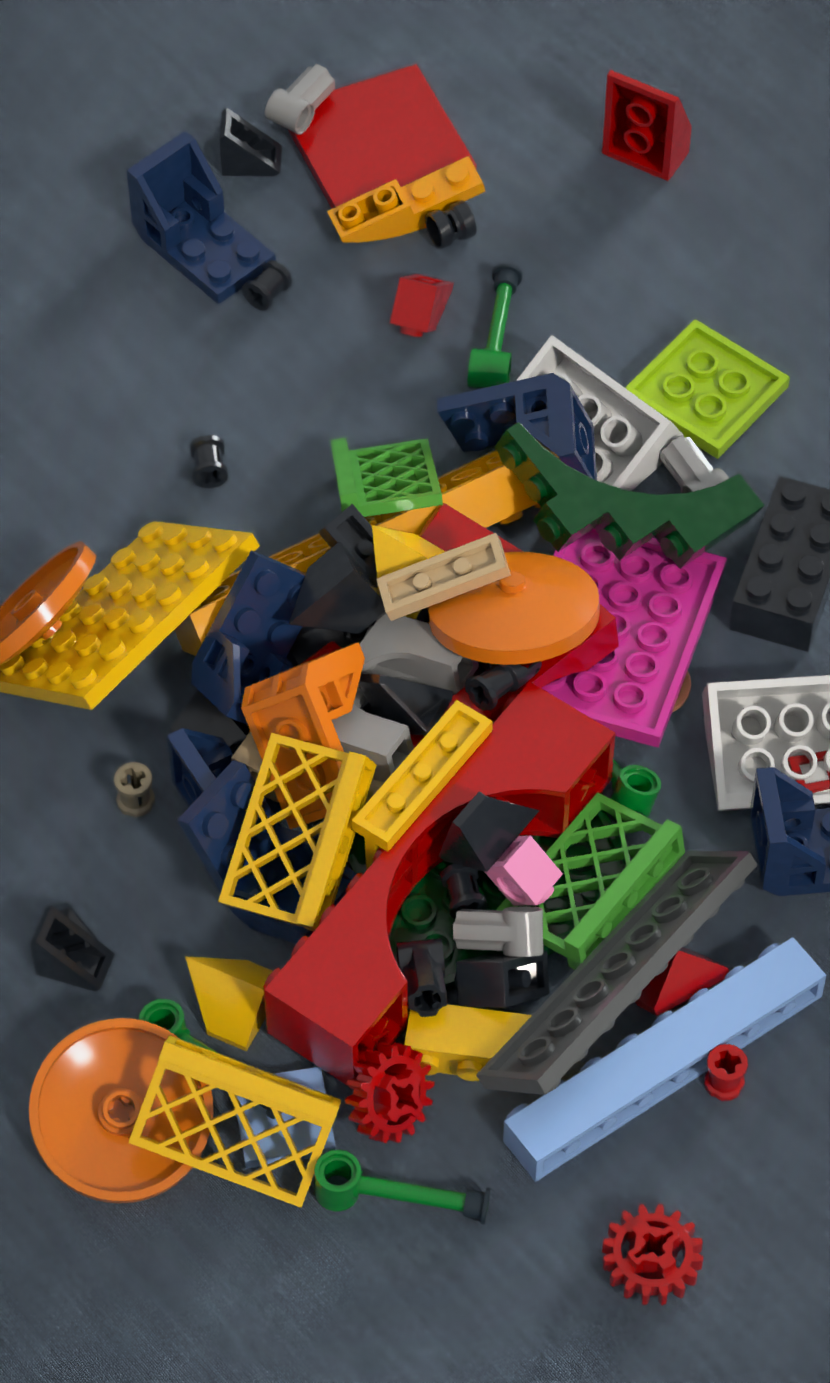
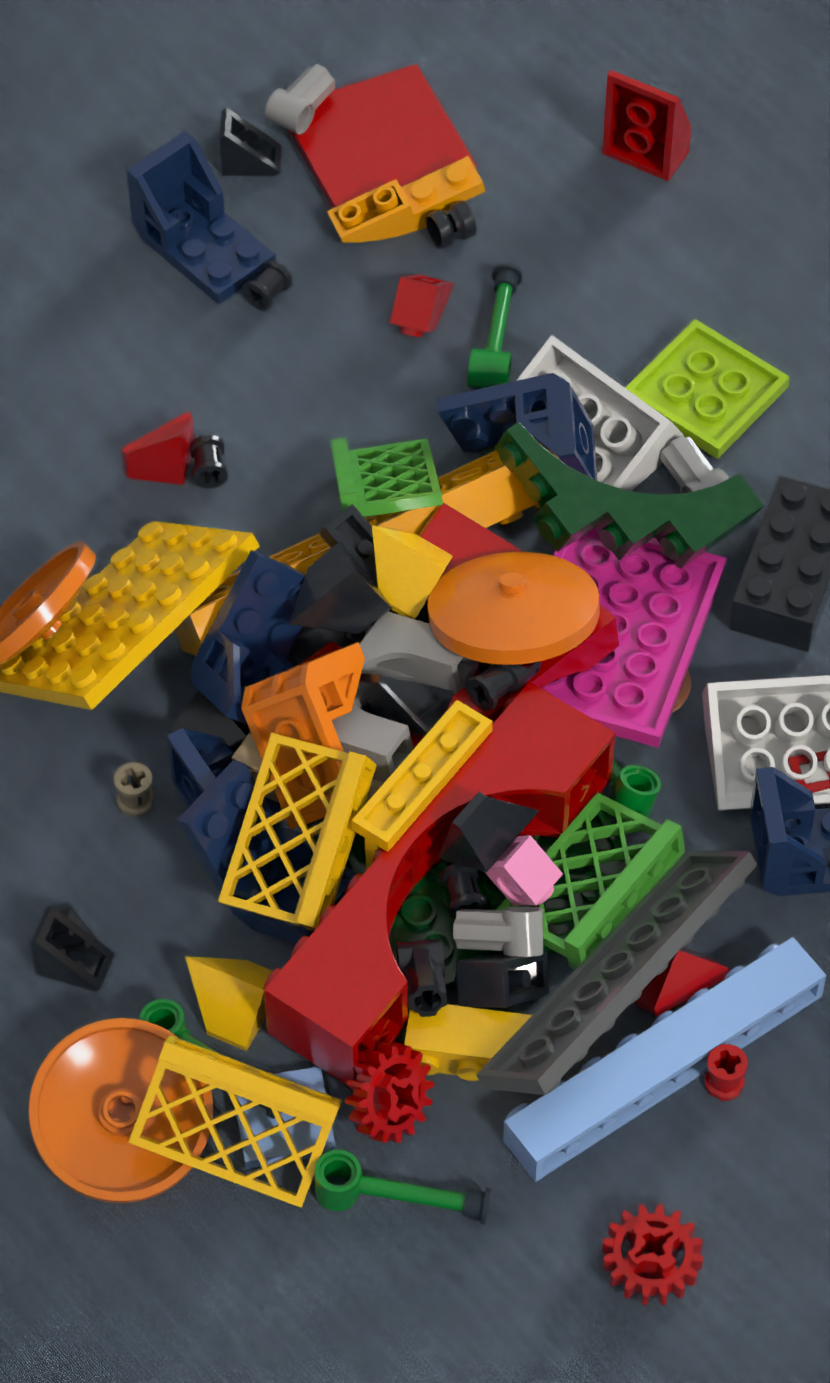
tan plate [377,533,511,621] -> none
none -> red slope [121,411,195,485]

